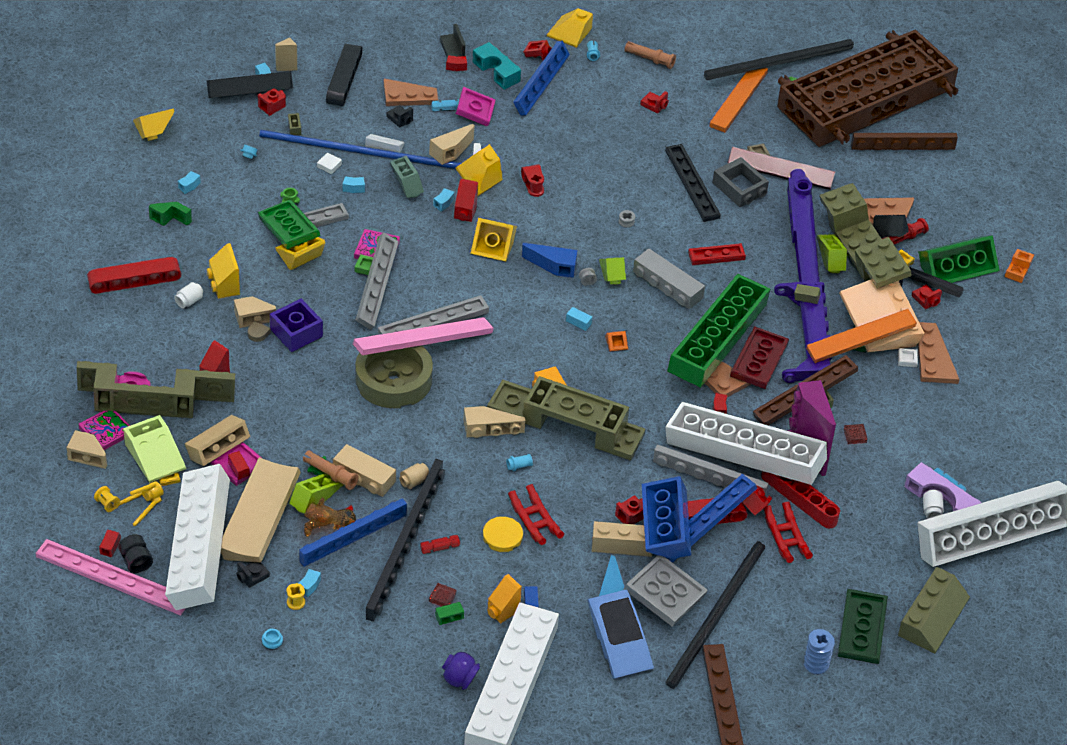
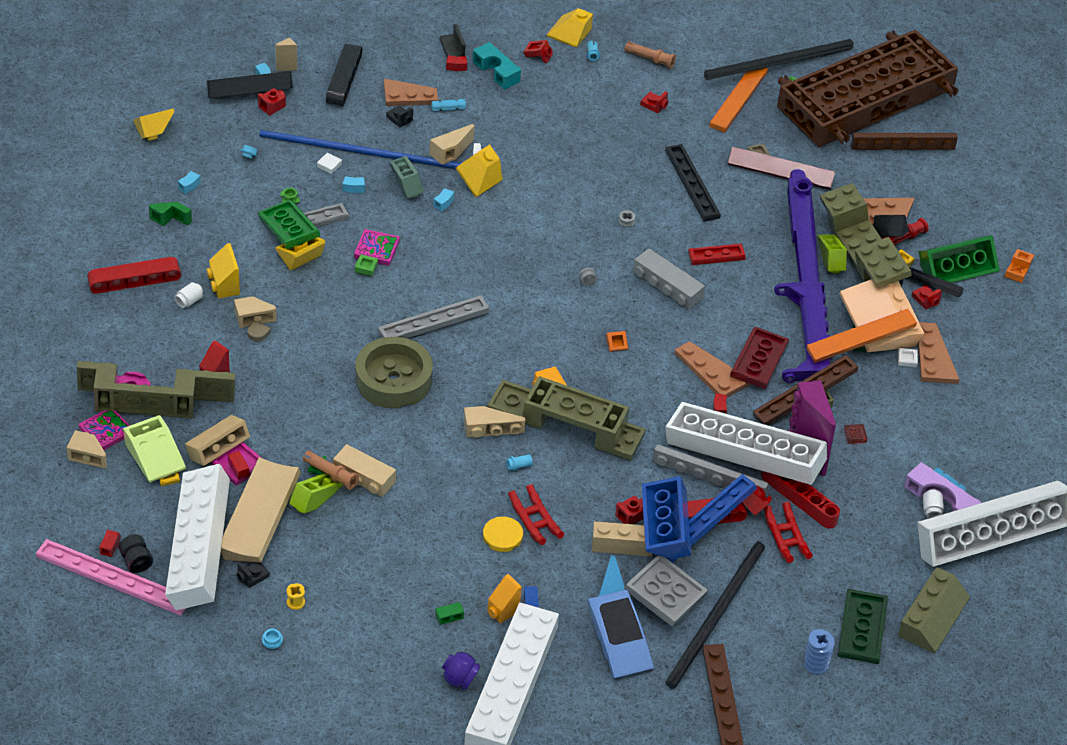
yellow bush [94,486,120,512] -> none
yellow plant [119,481,164,526] -> none
dark purple brick [270,298,323,352] -> none
olive piece [288,113,301,136] -> none
medium azure piece [298,569,321,597] -> none
blue plate [299,498,407,567] -> none
clear orange animal [303,497,357,537] -> none
bright pink tile [353,317,493,355] -> none
light grey plate [355,232,399,329] -> none
white slope [365,134,405,153] -> none
black plate [366,459,445,622] -> none
tan brick [399,463,429,489] -> none
red axle [420,535,460,554] -> none
clear red tile [429,583,457,606] -> none
red slope [454,178,478,222] -> none
dark pink tile [455,87,495,126] -> none
yellow slope [470,218,517,261] -> none
blue plate [513,41,570,116] -> none
red piece [521,164,544,197] -> none
blue slope [522,243,578,278] -> none
medium azure piece [566,307,592,331] -> none
lime slope [599,257,626,284] -> none
green brick [667,274,771,388] -> none
dark grey window [712,157,769,207] -> none
olive piece [794,284,821,304] -> none

